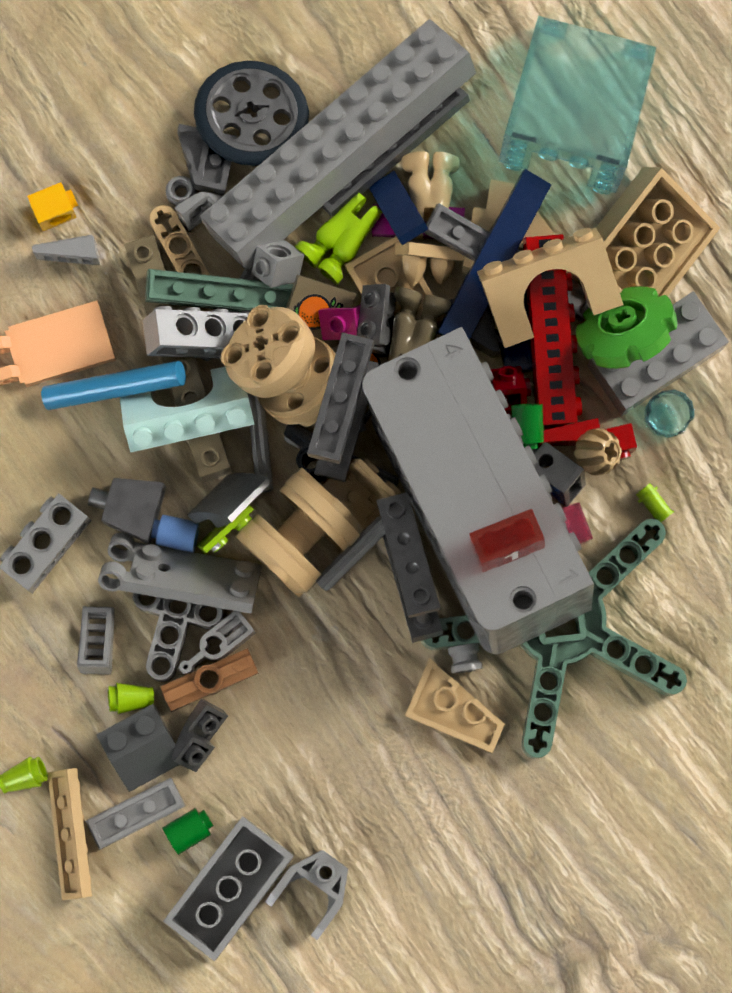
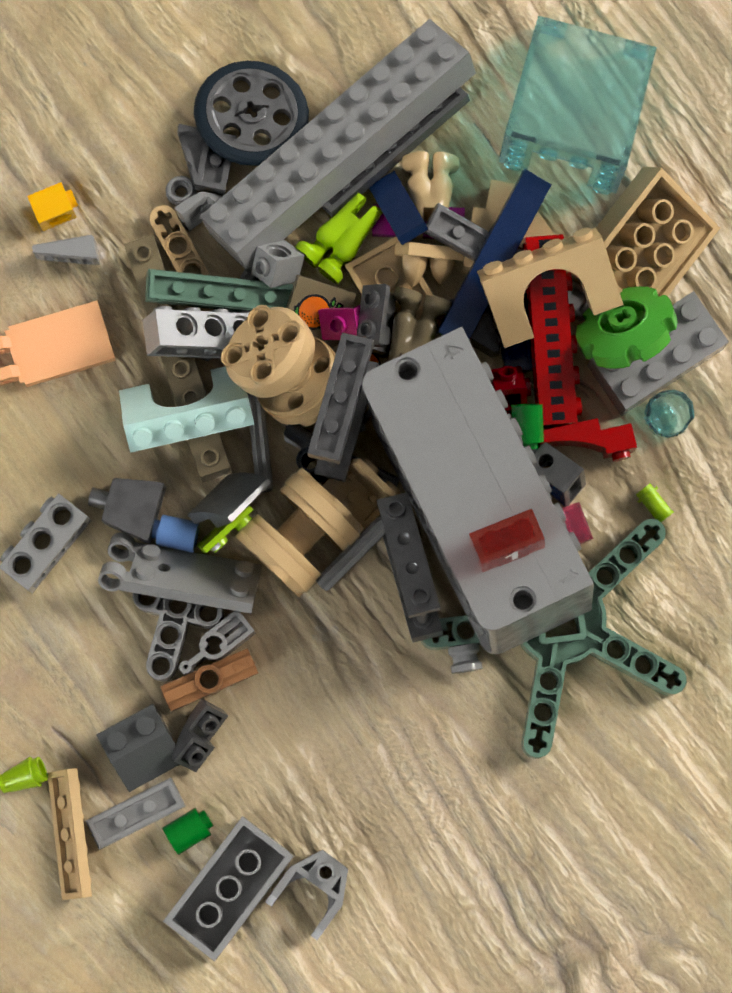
dark azure piece [41,361,186,410] -> none
light grey slope [77,606,115,674] -> none
lime cone [108,683,154,714] -> none
tan wing [405,658,505,754] -> none
tan piece [574,428,622,476] -> none

